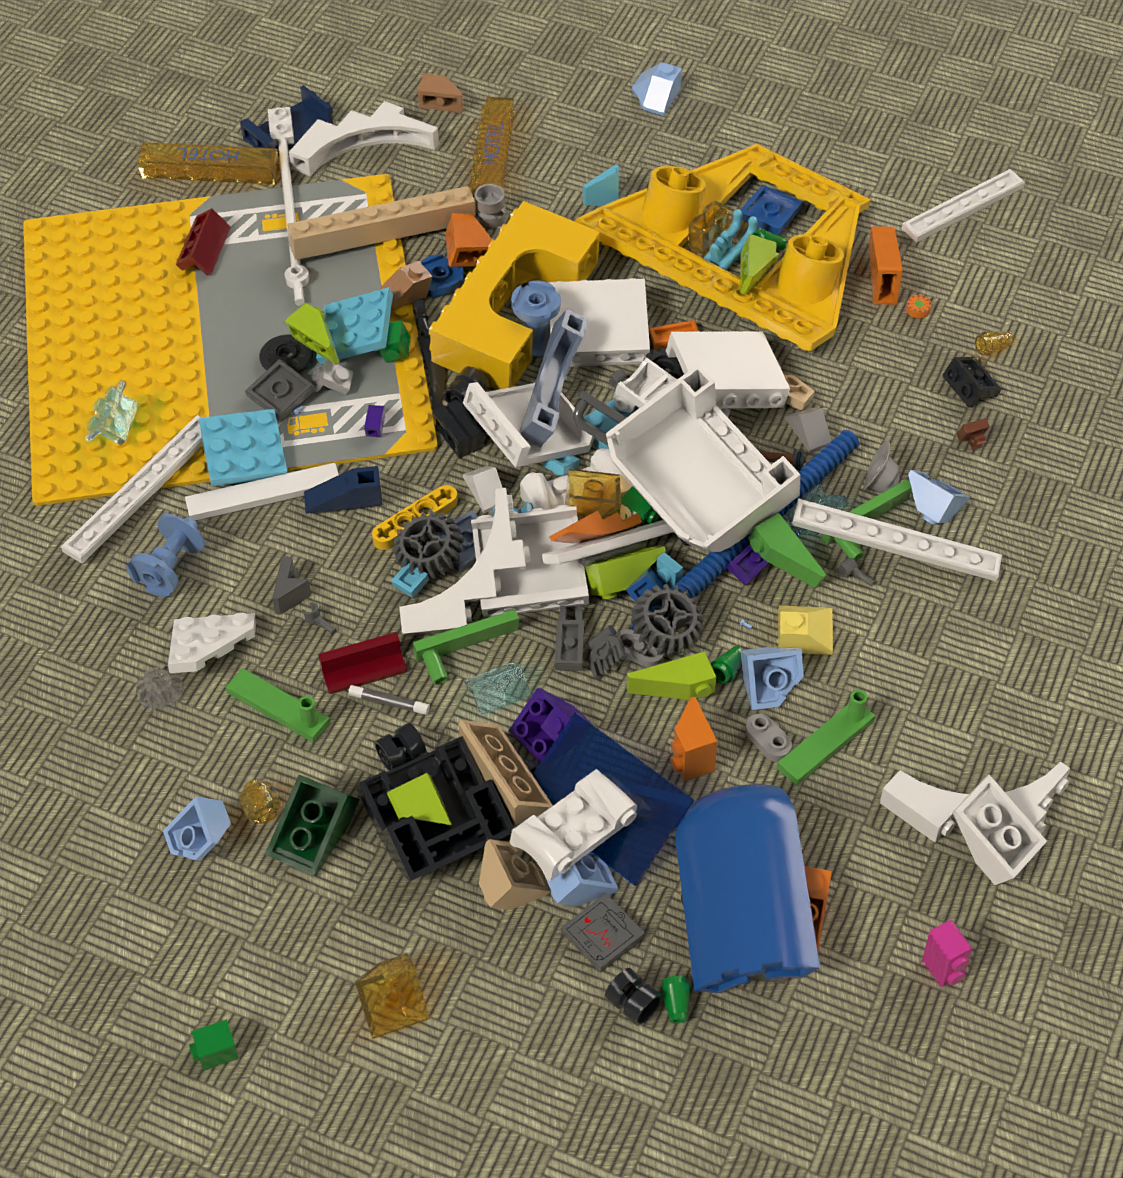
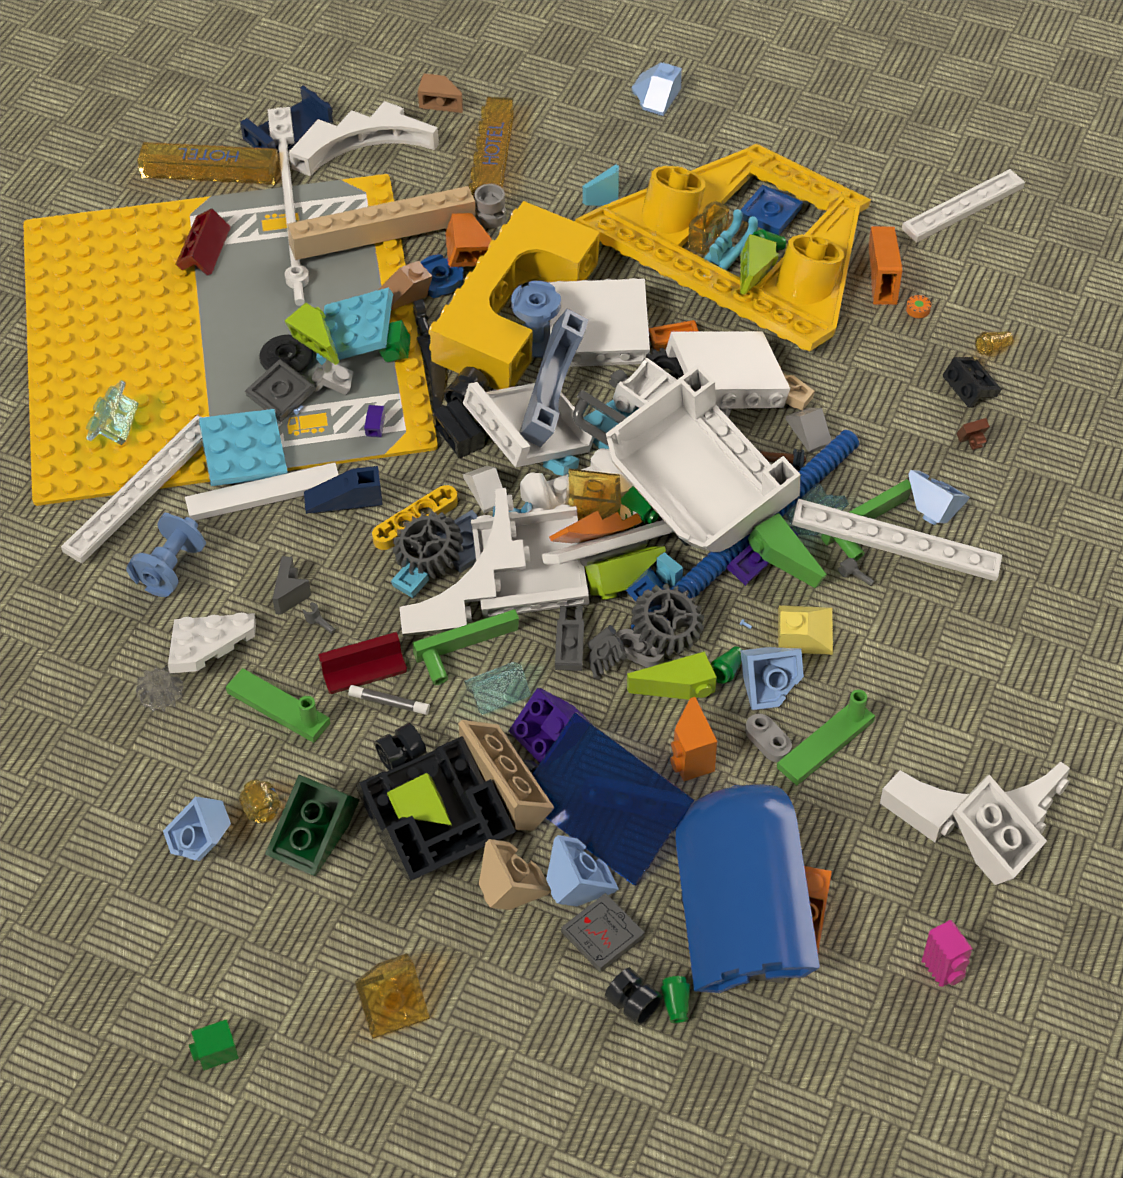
white piece [510,769,637,882] -> none
light grey piece [862,441,900,493] -> none

